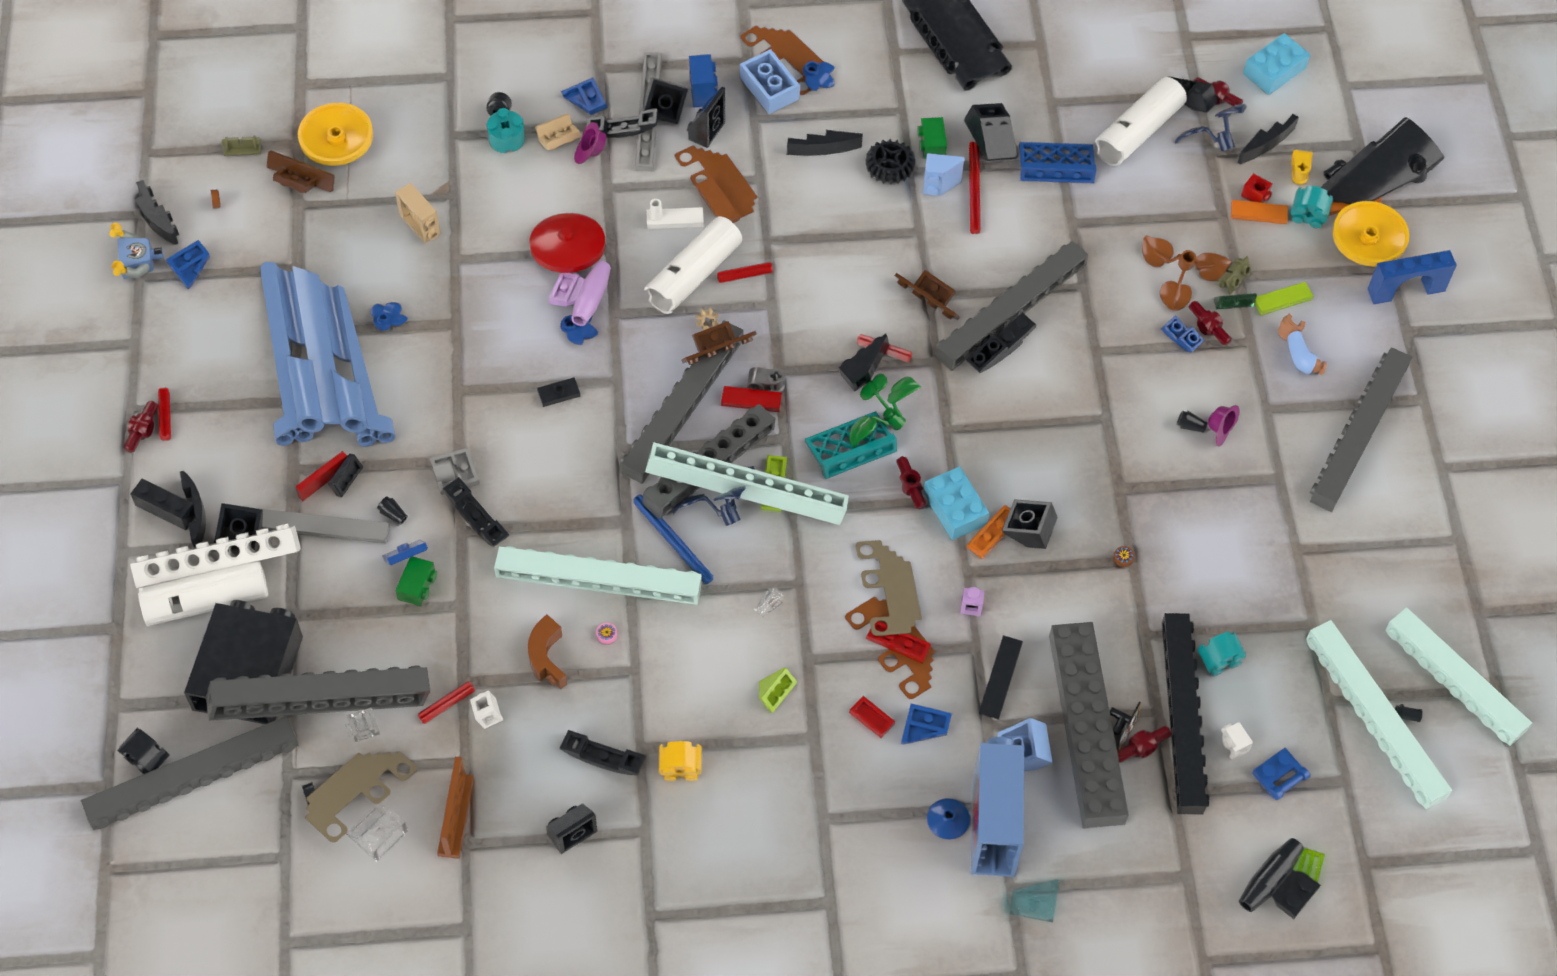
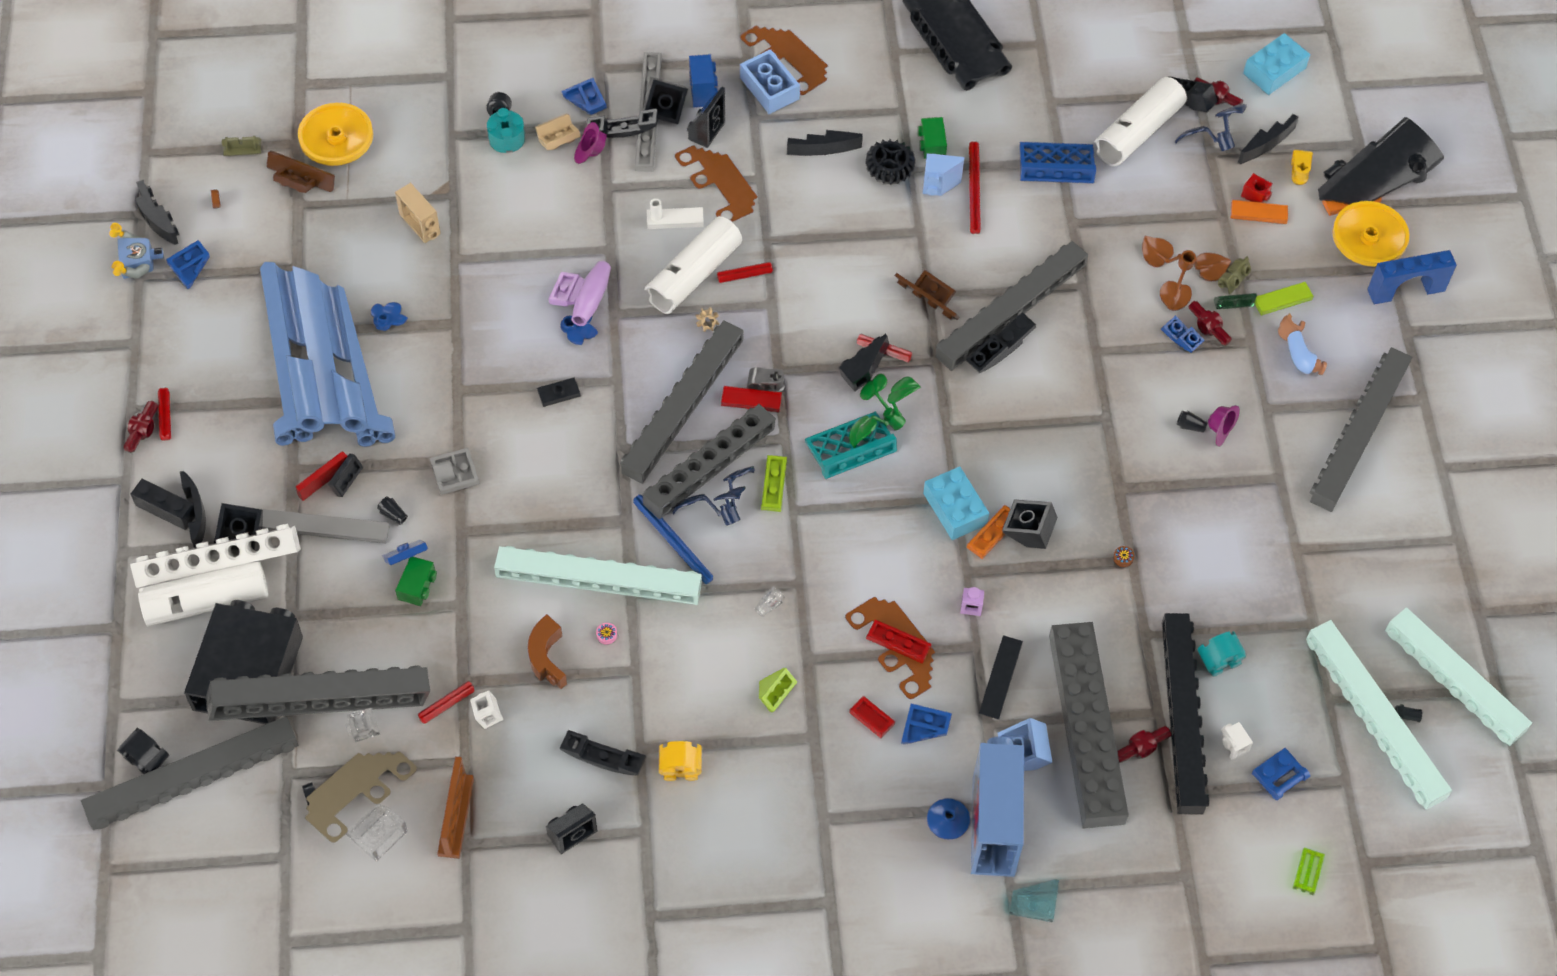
black slope [443,477,509,547] -> none
red dish [529,213,606,273] -> none
light aqua brick [645,442,849,525] -> none
reddish brown bracket [681,321,757,365] -> none
dark orange tile [696,177,740,223] -> none
blue plate [803,61,835,91] -> none
dark tan piece [856,540,922,636] -> none
dark red axle [896,456,926,509] -> none
slope [964,103,1018,161] -> none
black shield [1110,701,1141,750] -> none
black plate [1239,838,1321,919] -> none
teal brick [1291,186,1333,228] -> none

